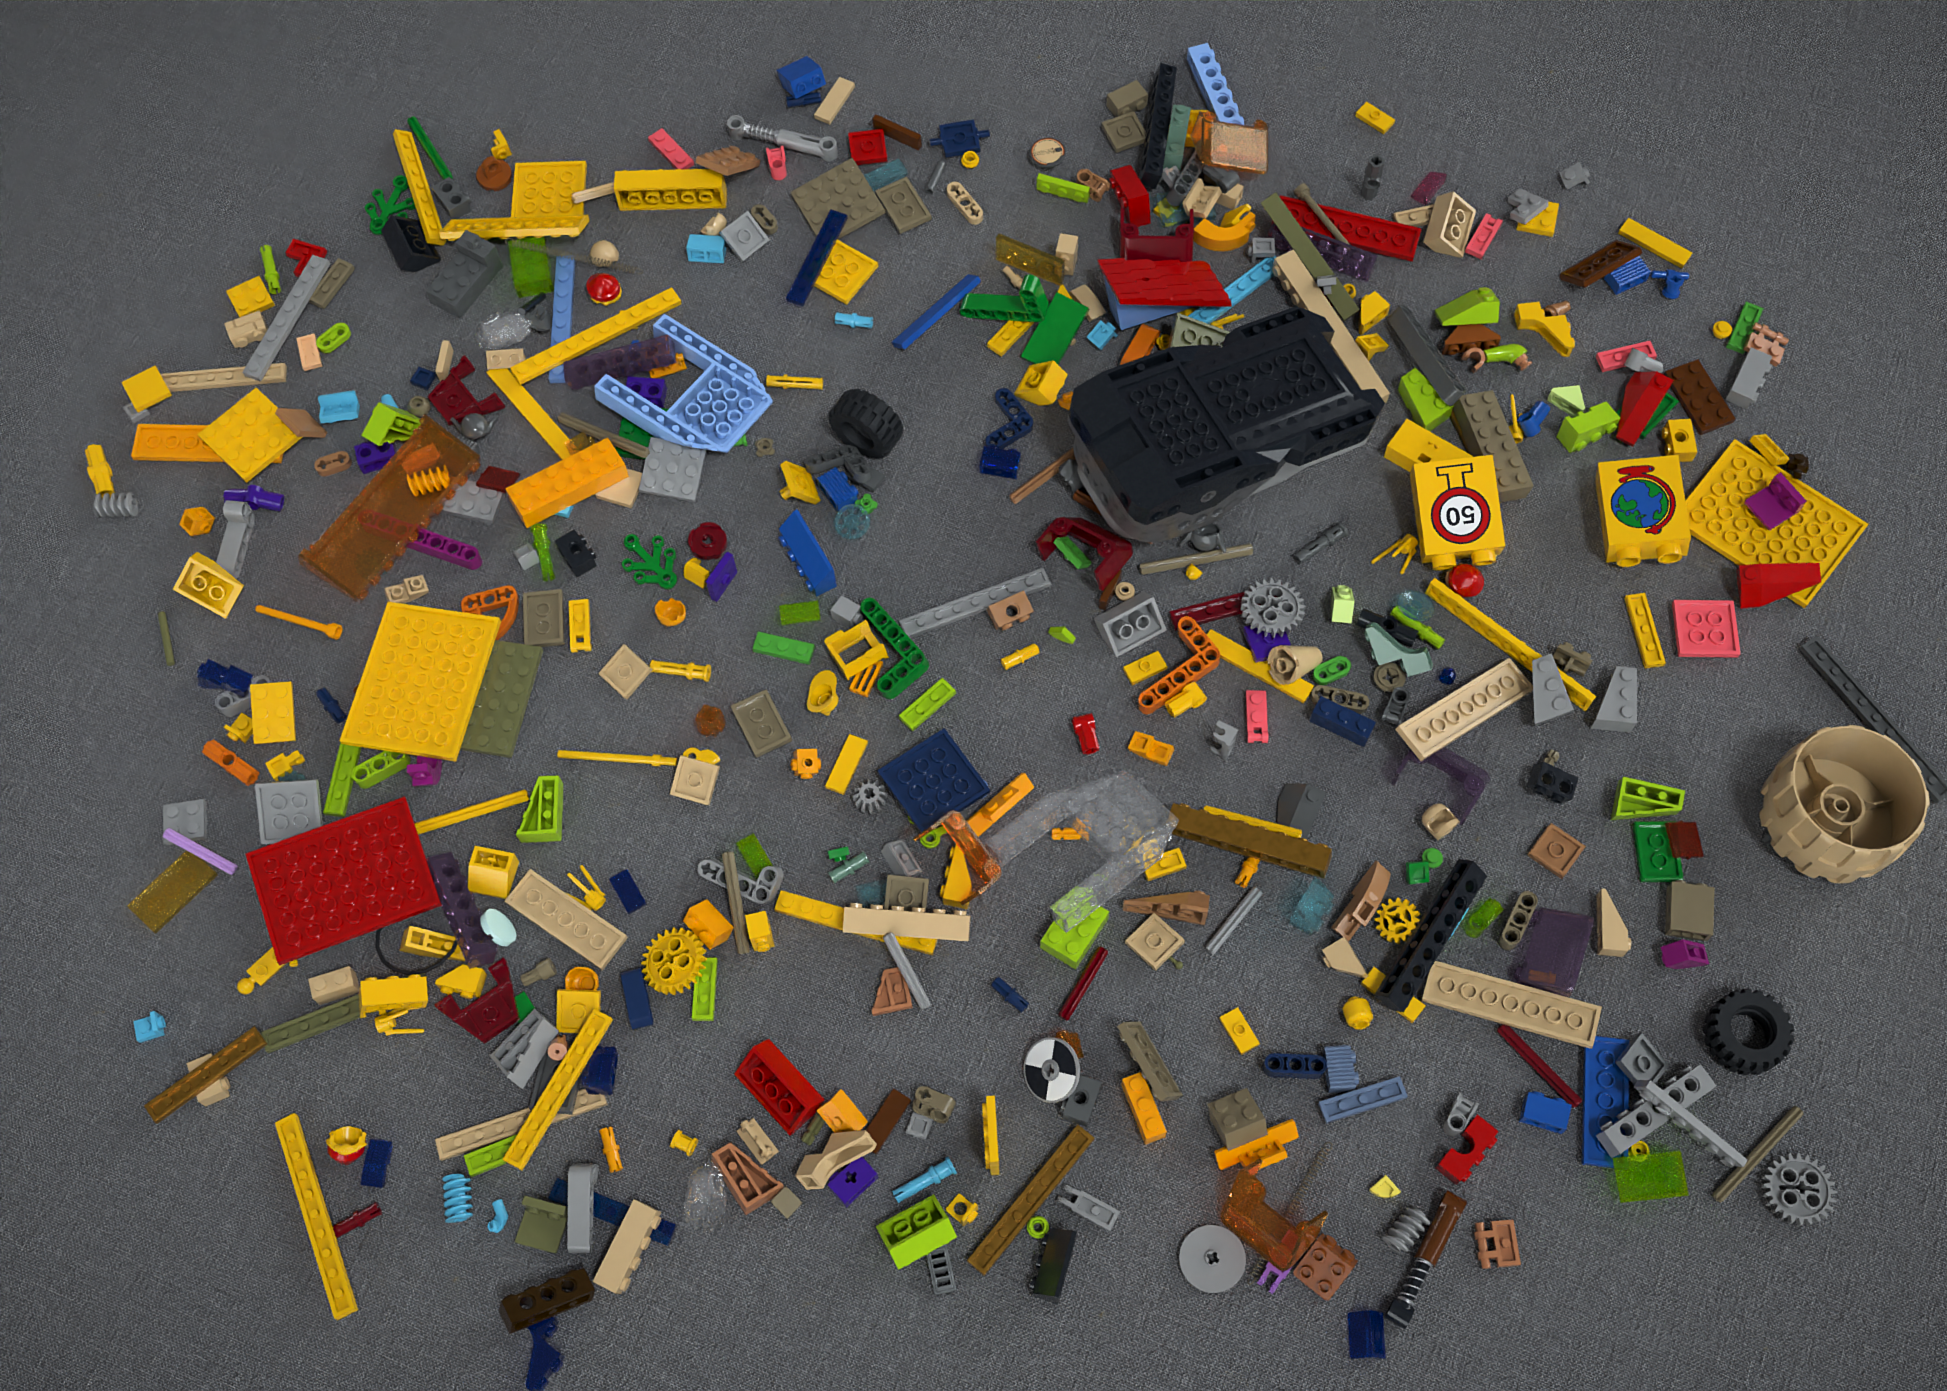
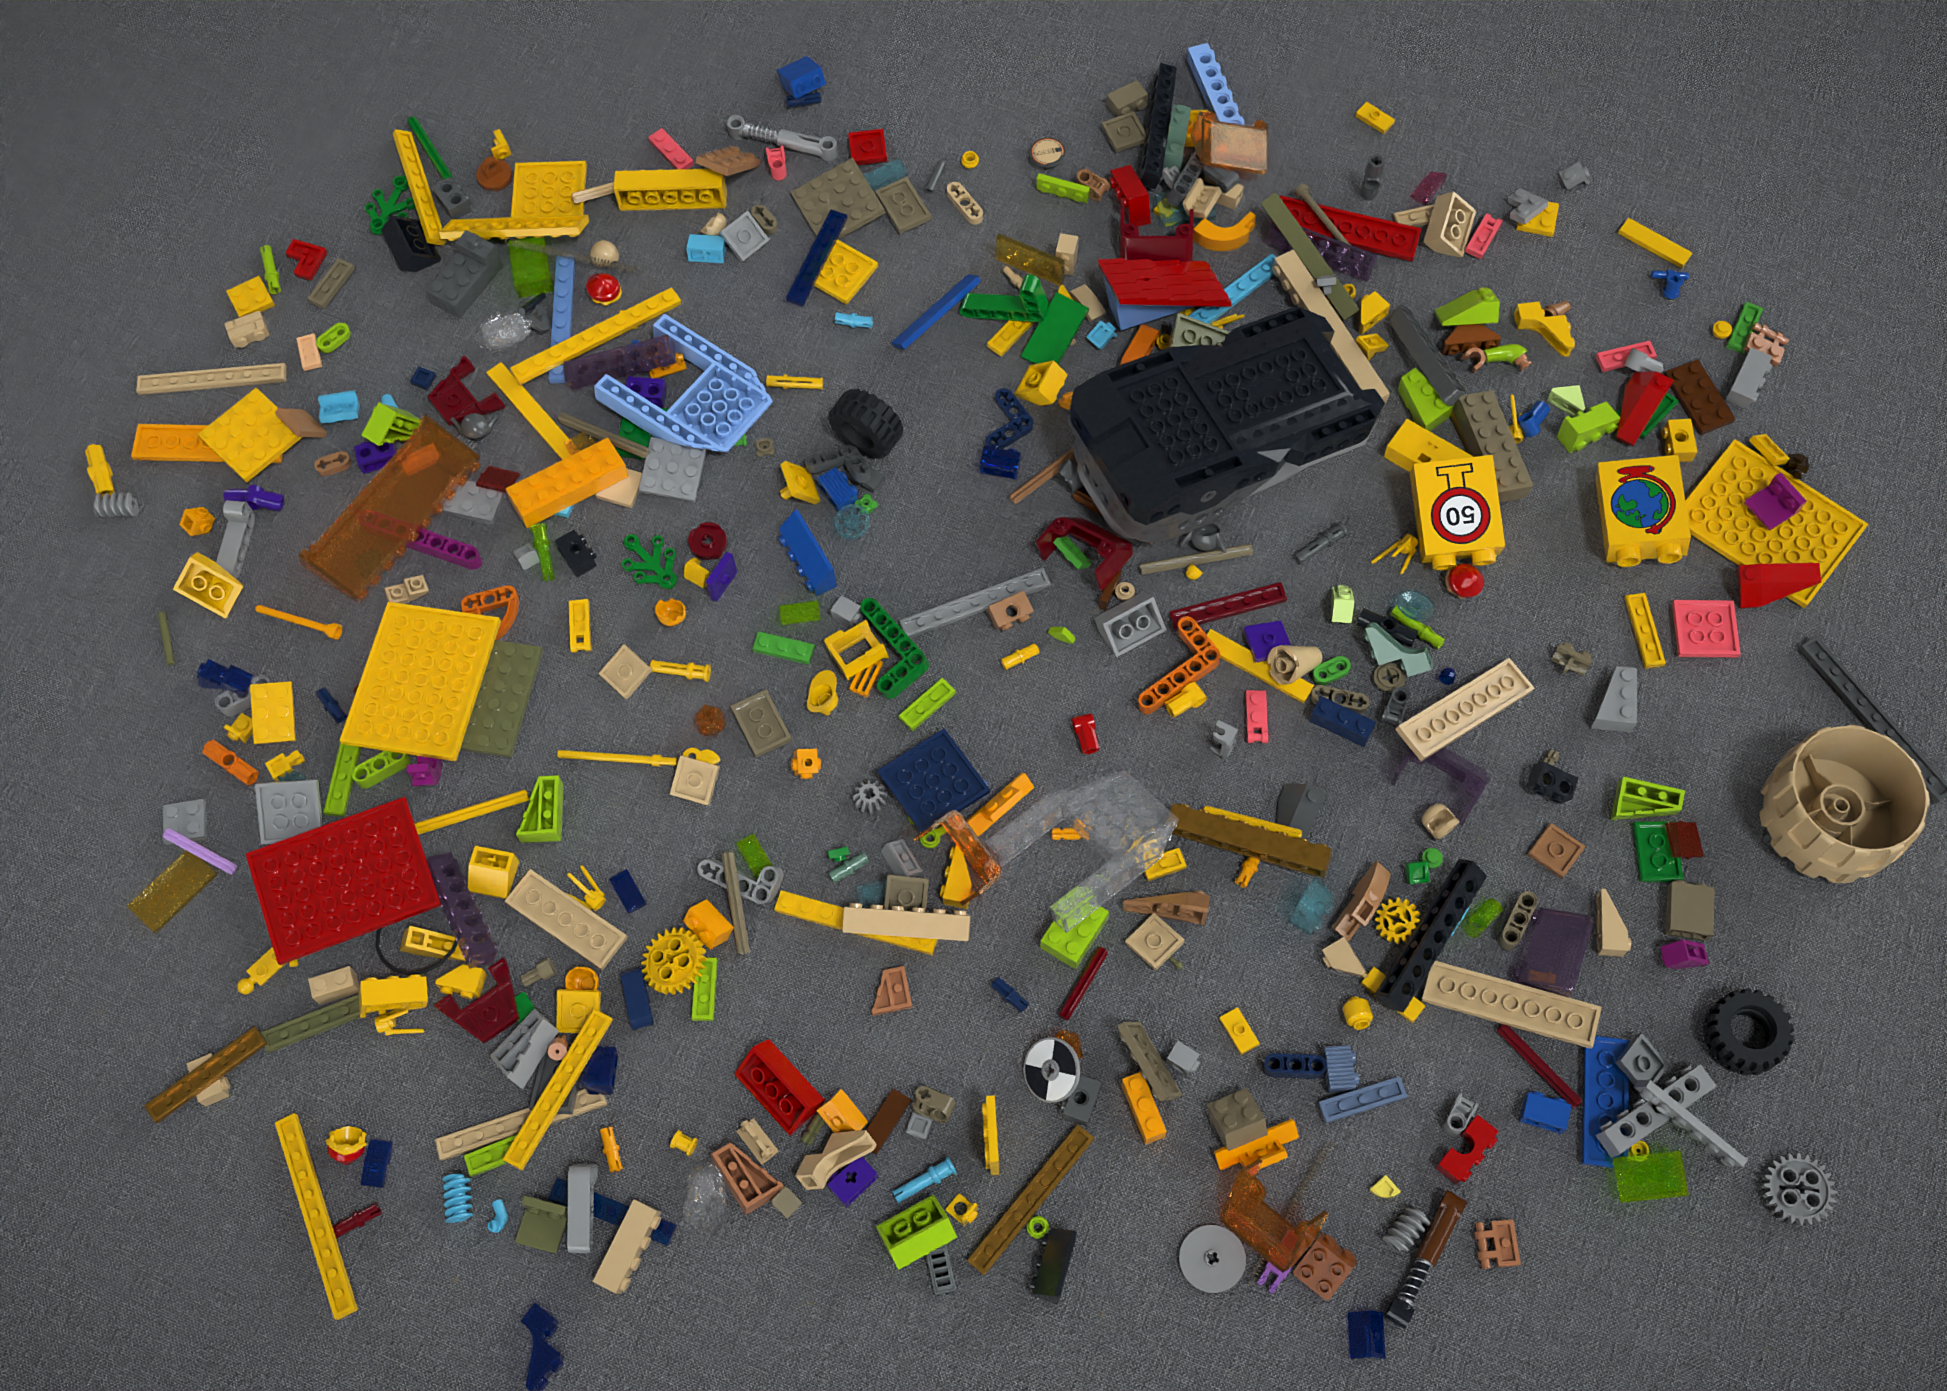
yellow tile [121,366,172,412] -> none
light grey tile [123,402,150,423] -> none
medium azure bracket [133,1011,166,1043] -> none
light grey plate [242,255,330,381] -> none
dark tan plate [407,396,431,418] -> none
light orange piece [407,465,450,497] -> none
tan tile [435,340,454,382] -> none
light aqua tile [480,909,517,946] -> none
tan hinge [486,348,526,370] -> none
dark brown brick [499,1268,595,1334] -> none
dark tan plate [523,589,565,647] -> none
yellow brick [745,911,775,952] -> none
tan tile [814,77,855,125] -> none
yellow tile [825,734,868,795] -> none
reddish brown tile [872,114,922,151] -> none
light grey axle [883,932,930,1009] -> none
dark blue plate [929,119,990,158] -> none
light grey hinge [1056,1184,1120,1232] -> none
yellow plate [1123,651,1168,686] -> none
light orange slope [1128,731,1174,766] -> none
light grey axle [1205,887,1262,954] -> none
yellow tile [1220,203,1251,228] -> none
light grey gear [1240,578,1305,638] -> none
light grey bracket [1248,238,1275,263] -> none
yellow plate [1425,578,1597,712] -> none
light grey wedge [1532,653,1574,726] -> none
reddish brown tile [1560,240,1642,288] -> none
blue brick [1604,256,1651,295] -> none
dark tan axle [1712,1106,1804,1203] -> none
none -> light grey brick [1166,1041,1200,1077]

